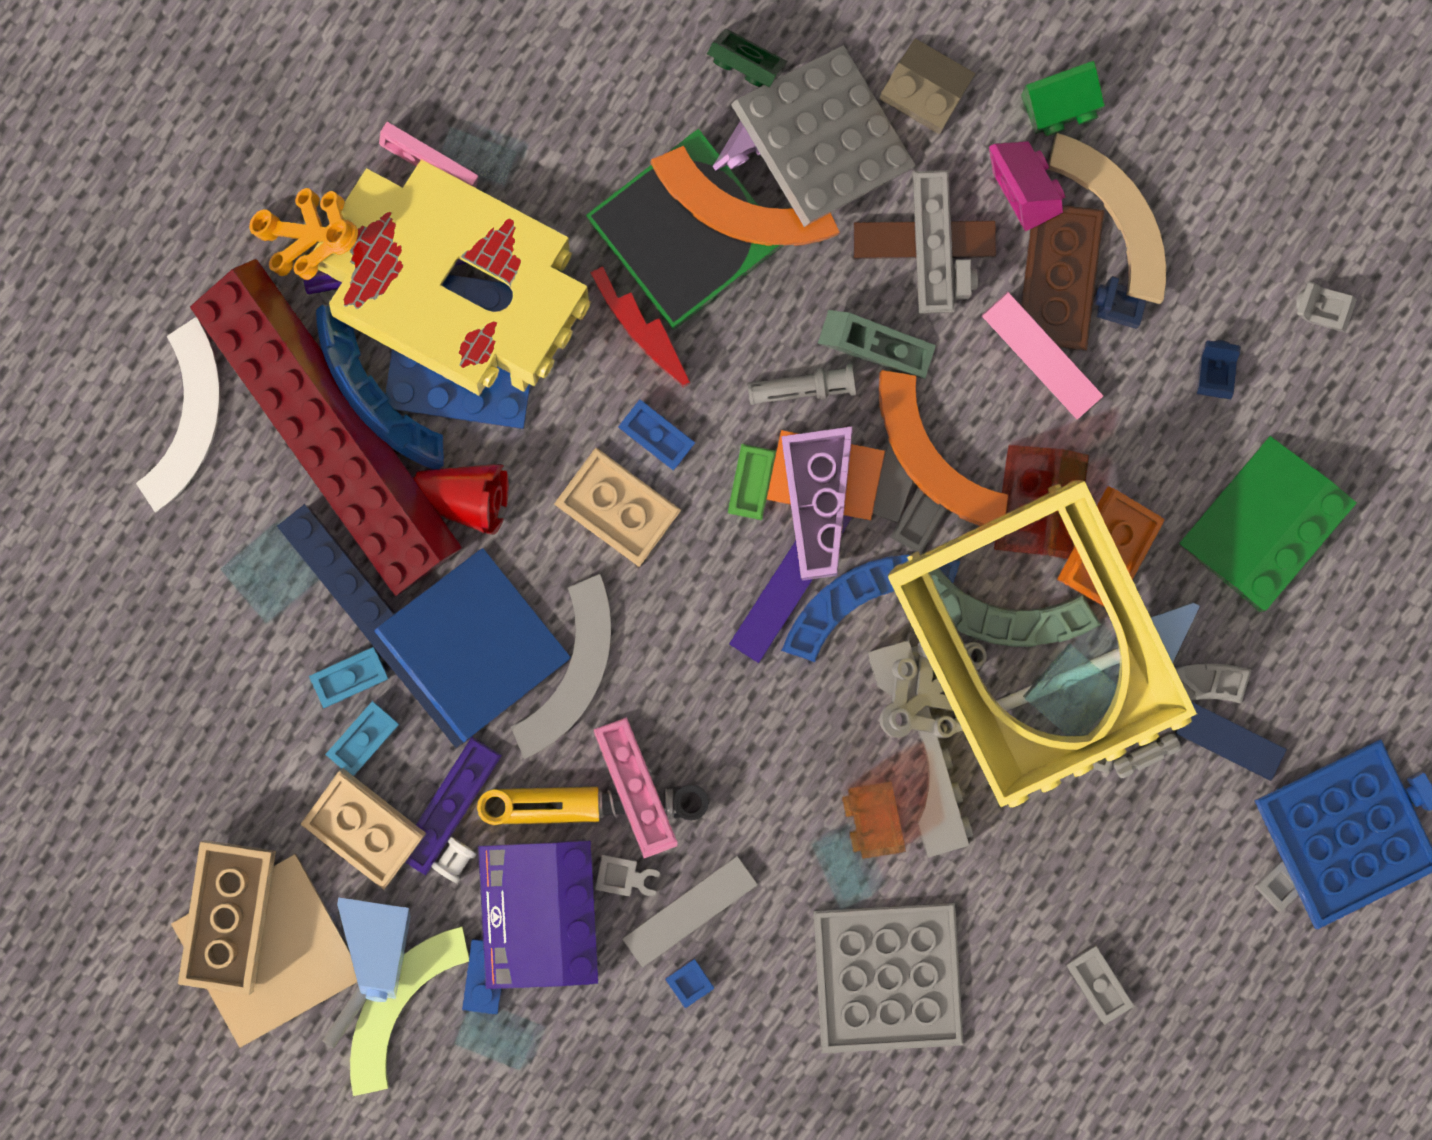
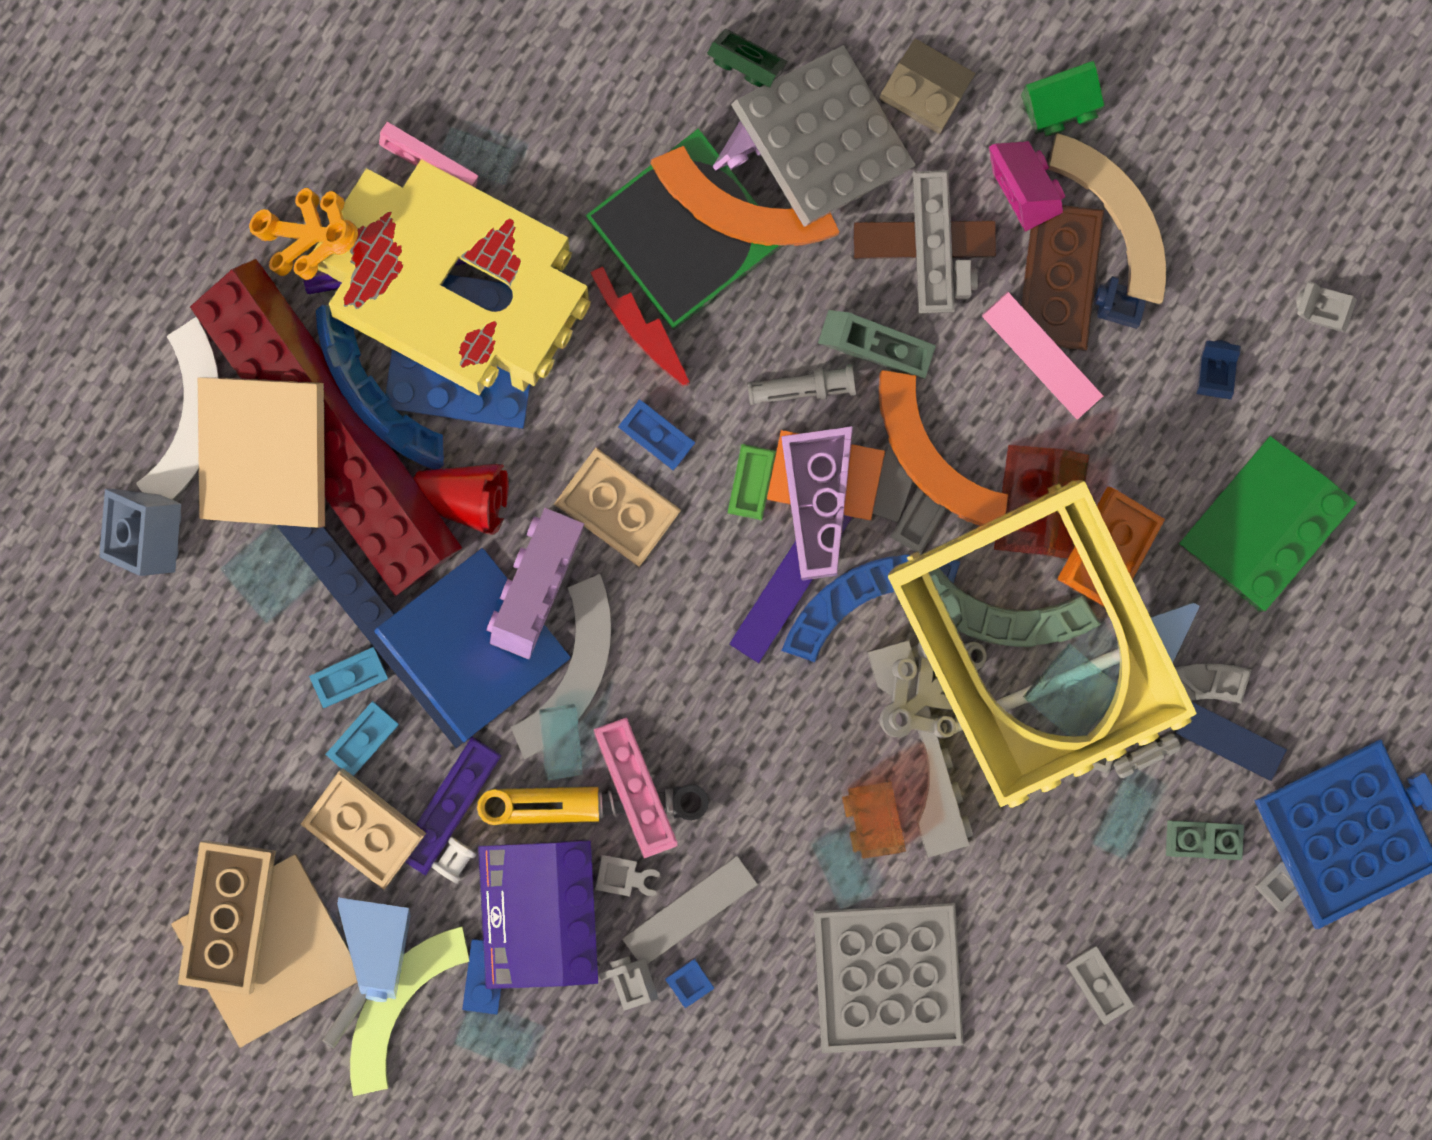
none -> sand blue slope [99,489,182,576]
none -> tan tile [197,377,325,528]
none -> lavender wedge [487,508,584,659]
none -> clear light blue tile [539,704,583,780]
none -> light grey bracket [599,956,659,1011]
none -> clear light blue tile [1092,780,1155,859]
none -> sand green slope [1166,820,1244,860]

